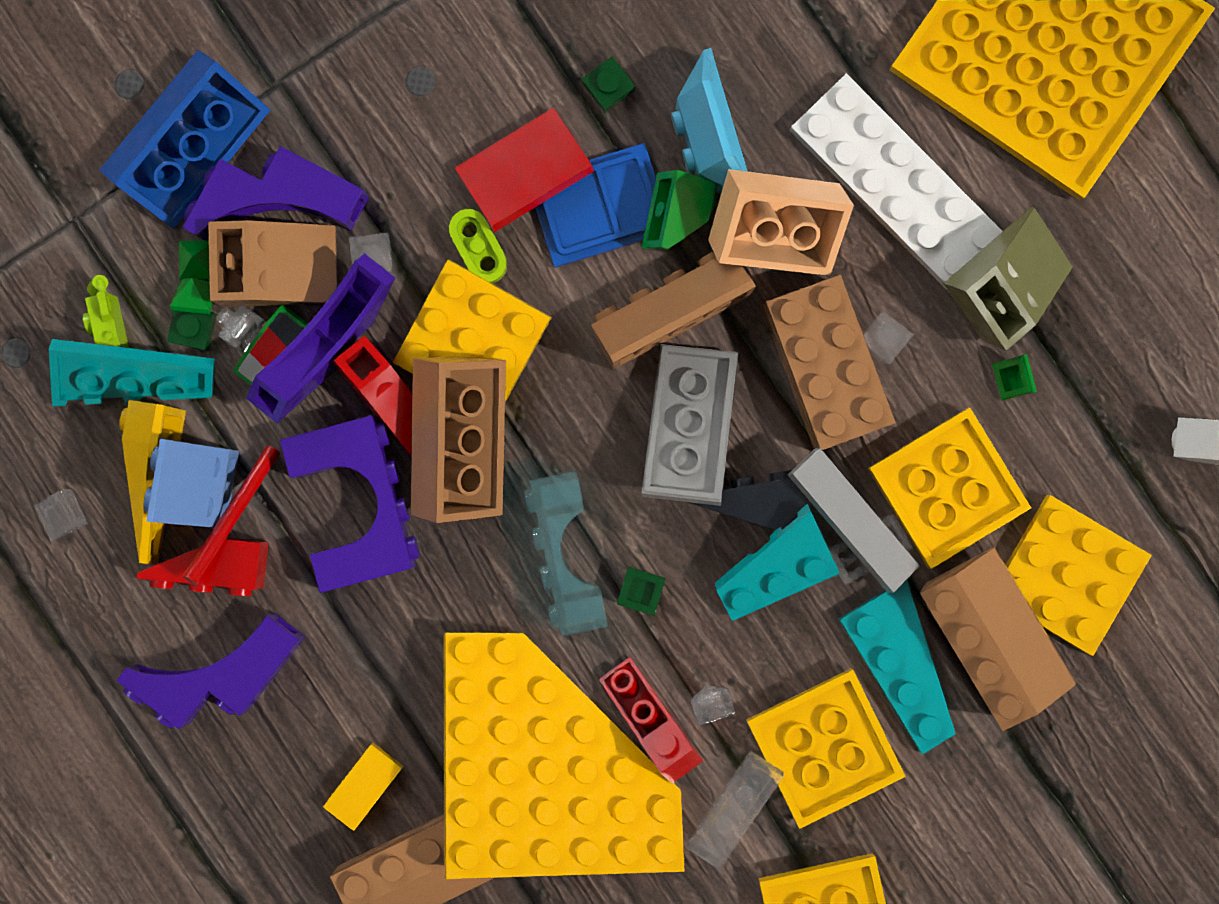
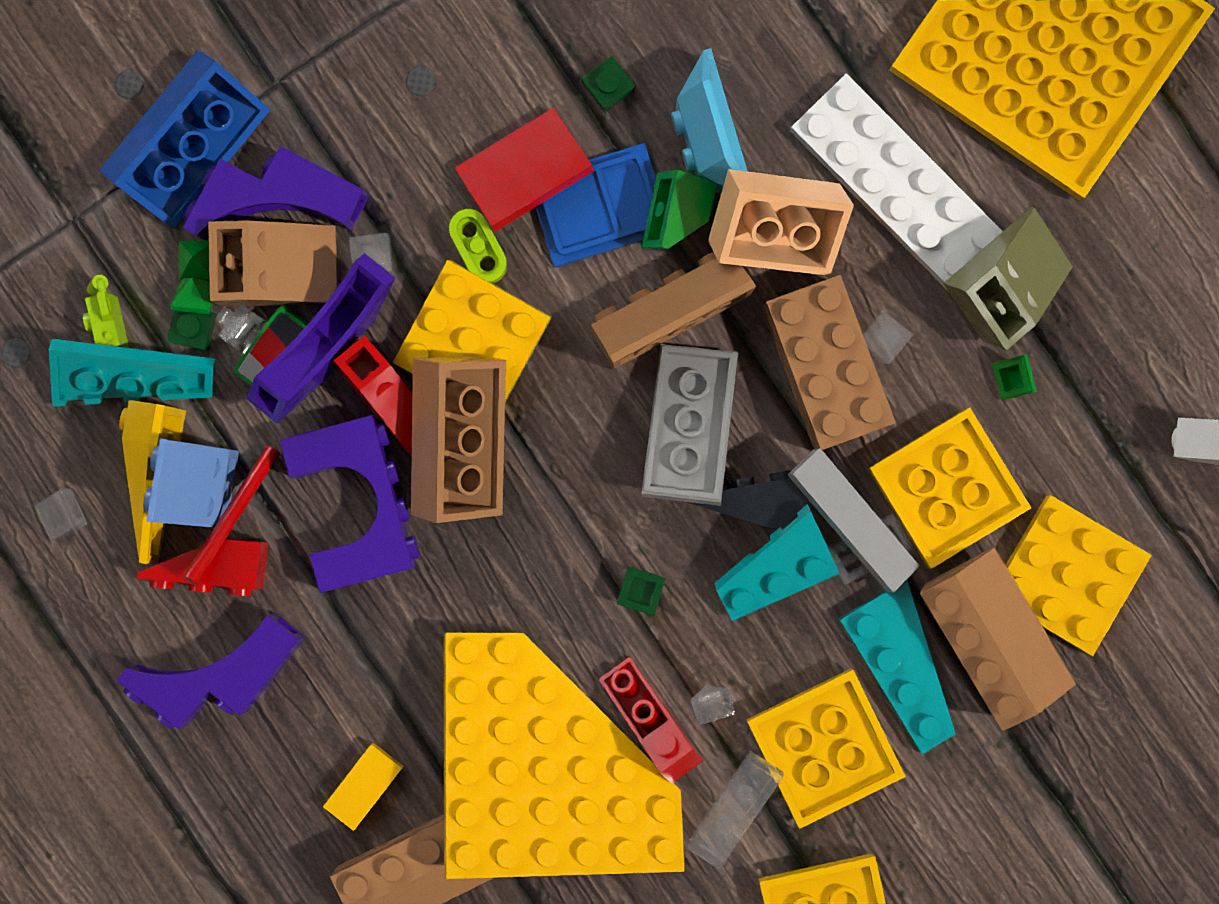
clear light blue arch [524,471,608,636] -> none

